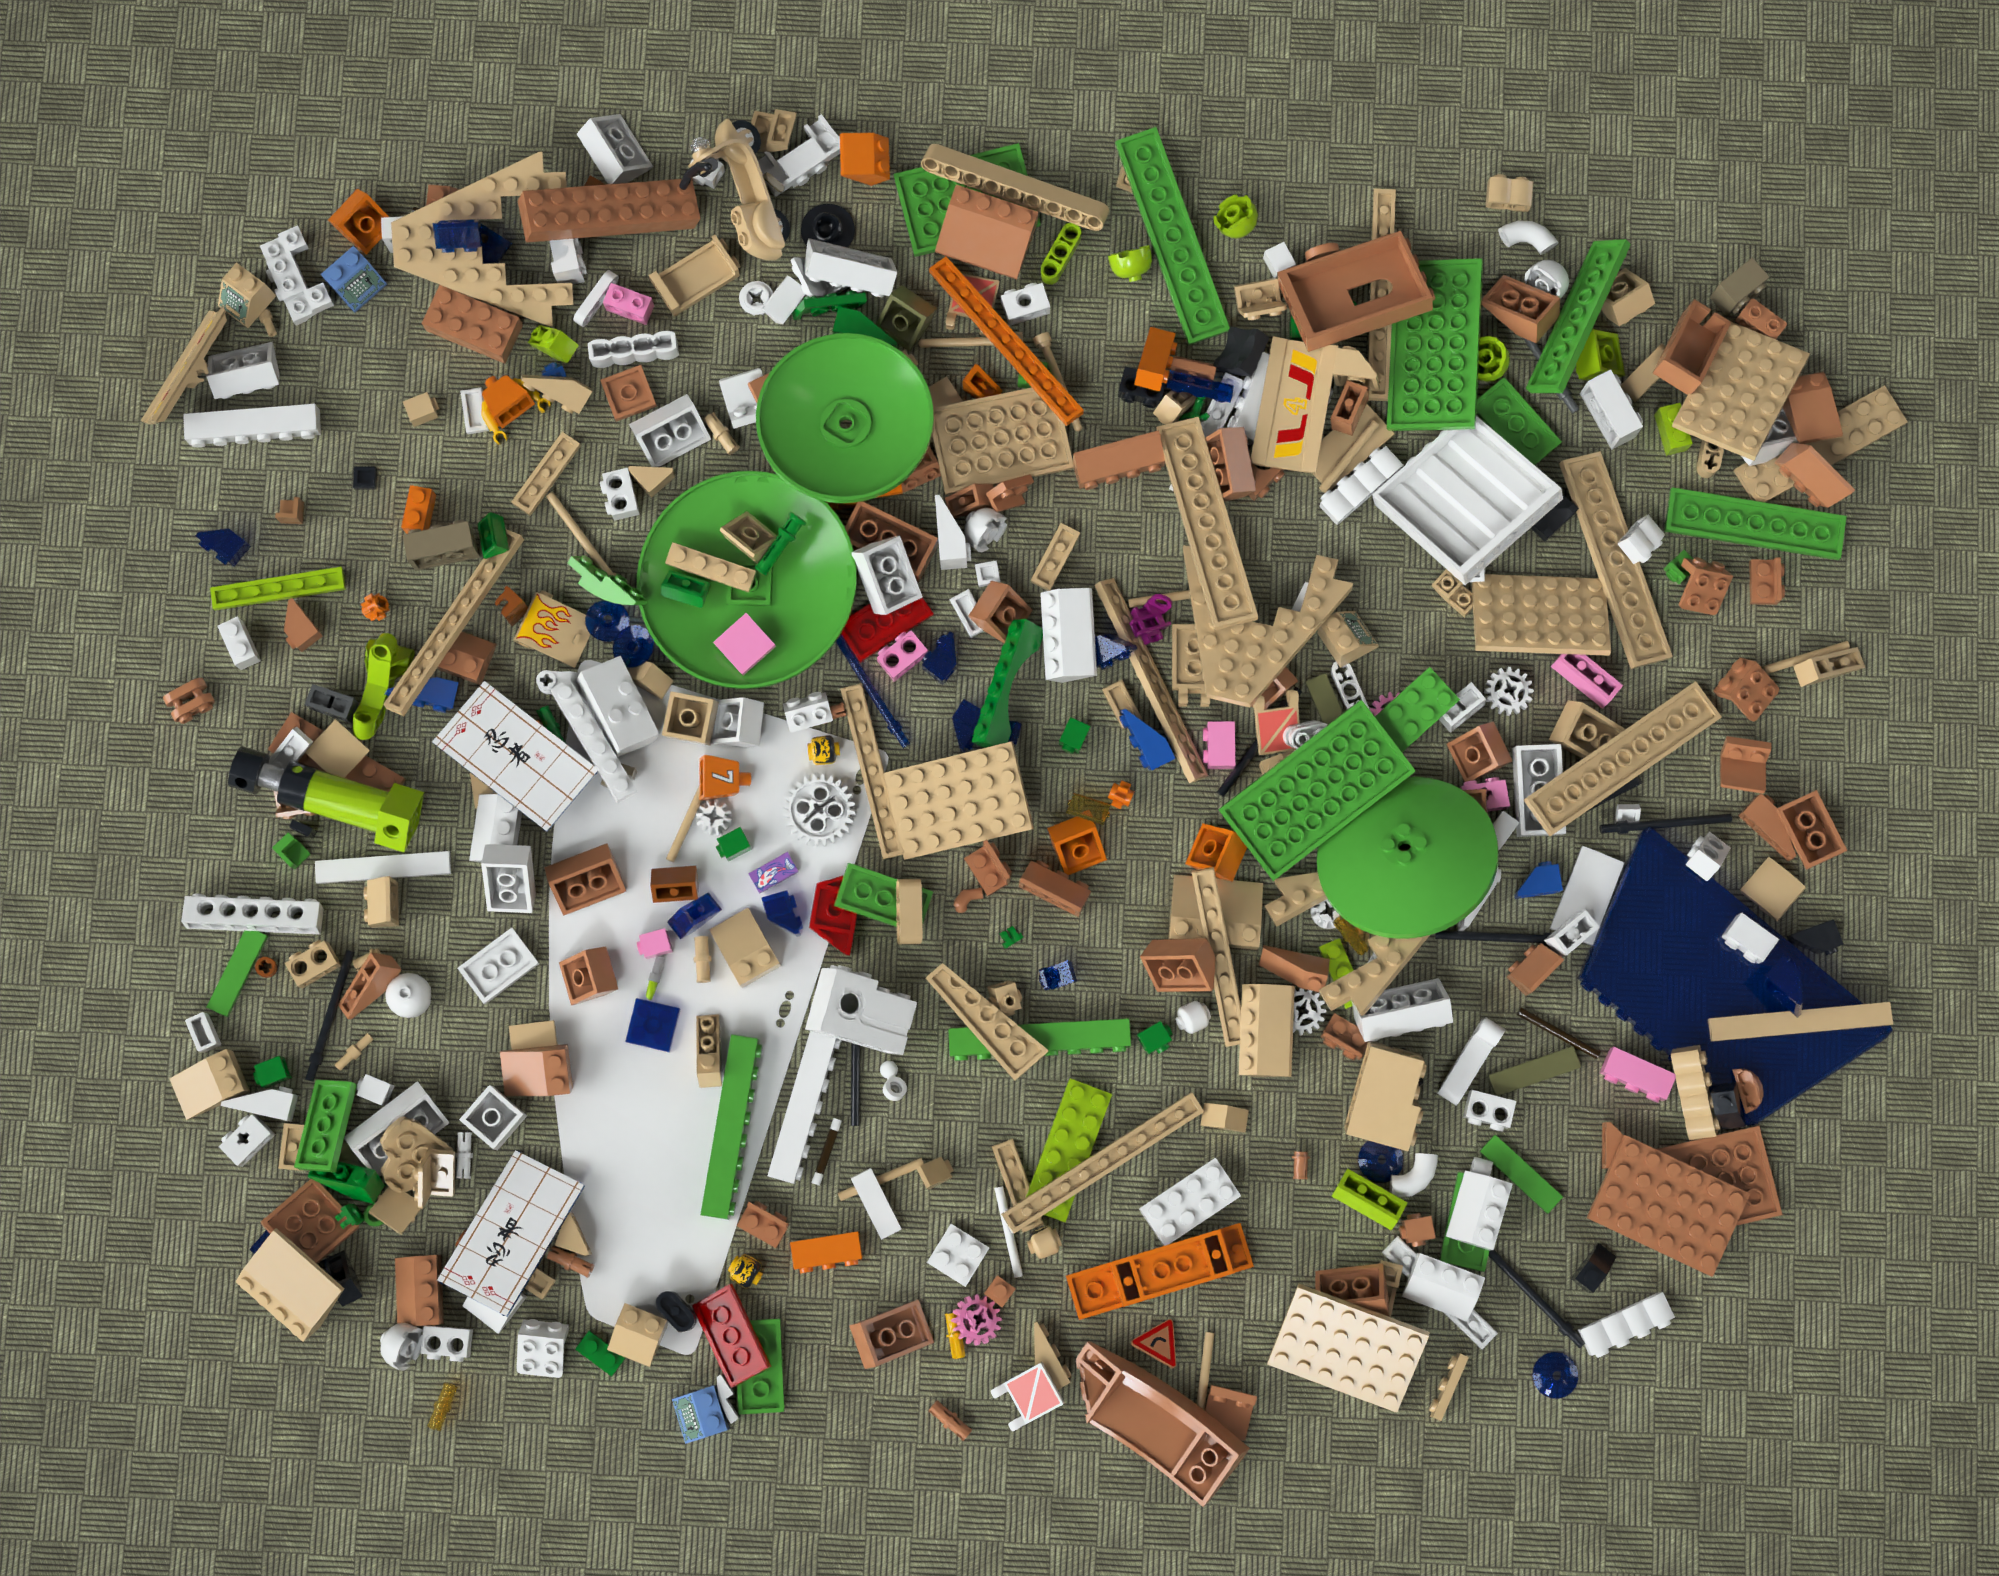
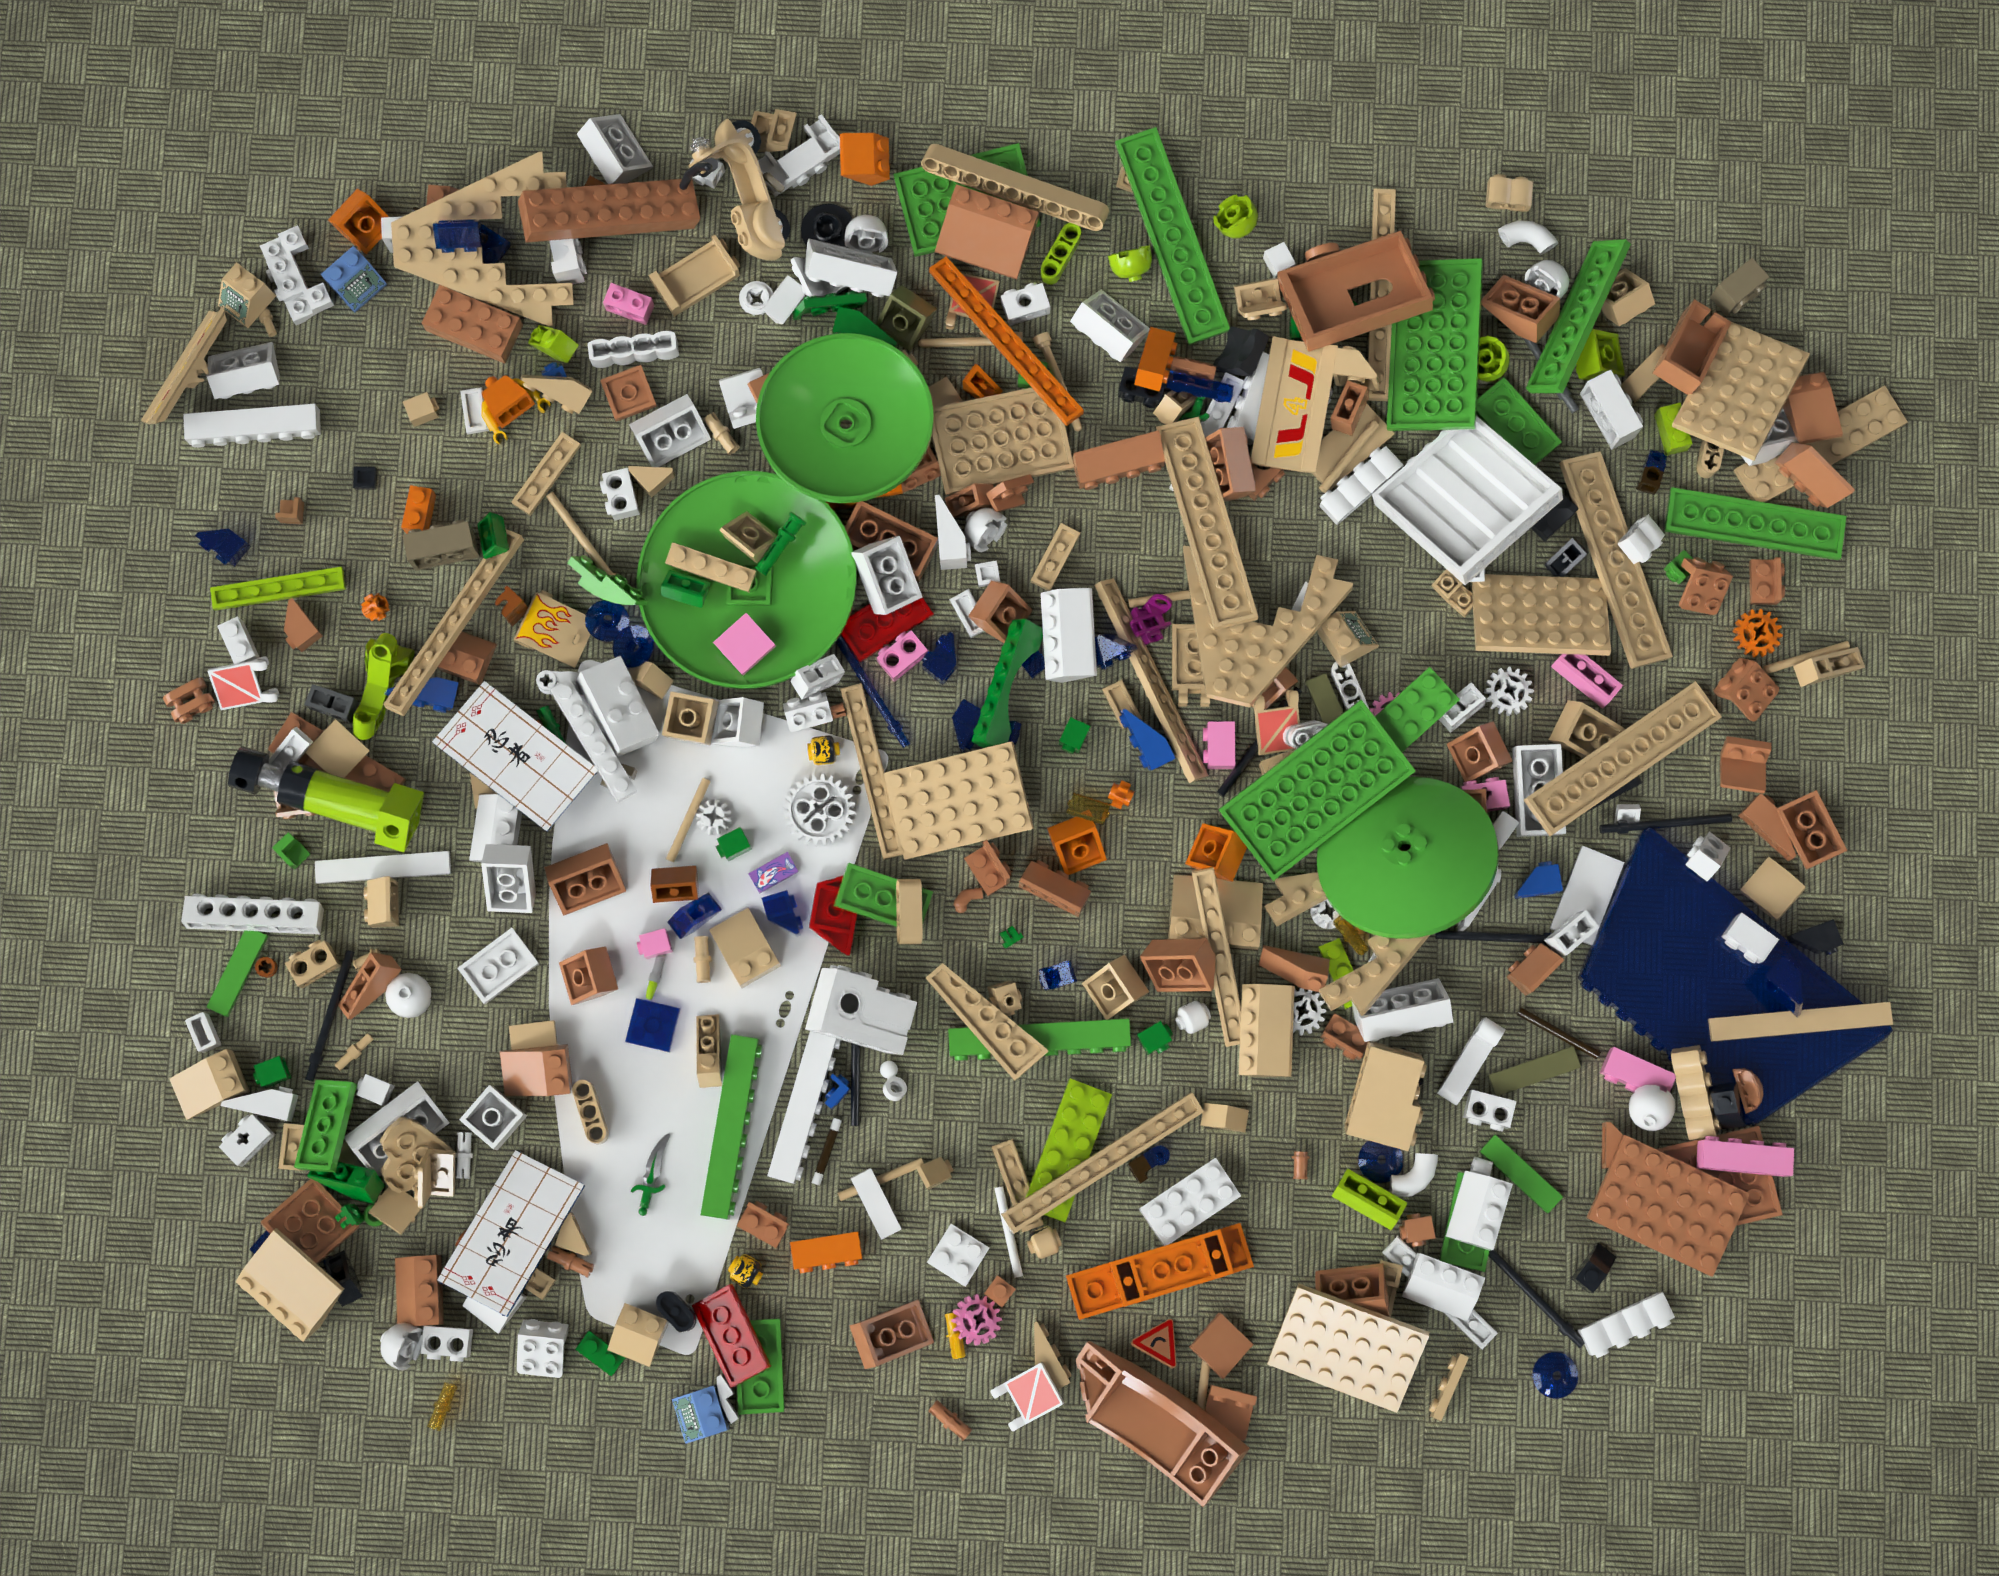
black tile [289,819,317,839] -> none
white beam [573,270,619,327] -> none
orange torso [699,755,751,801] -> none
nougat bracket [1735,298,1787,340] -> none
none -> flag [208,656,279,710]
none -> tan beam [572,1080,609,1144]
none -> piece [631,1134,670,1216]
none -> white brick [791,654,845,700]
none -> blue bracket [825,1074,850,1110]
none -> white cylinder [845,215,888,254]
none -> clear blue tile [1021,651,1045,679]
none -> white slope [1070,289,1150,362]
none -> tan slope [1082,954,1149,1020]
none -> leg [1127,1146,1170,1184]
none -> nougat tile [1189,1313,1254,1379]
none -> black slope [1544,537,1589,577]
none -> white cylinder [1629,1085,1676,1131]
none -> dark brown leg [1636,449,1667,495]
none -> bright pink brick [1696,1136,1794,1177]
none -> orange gear [1732,609,1783,658]

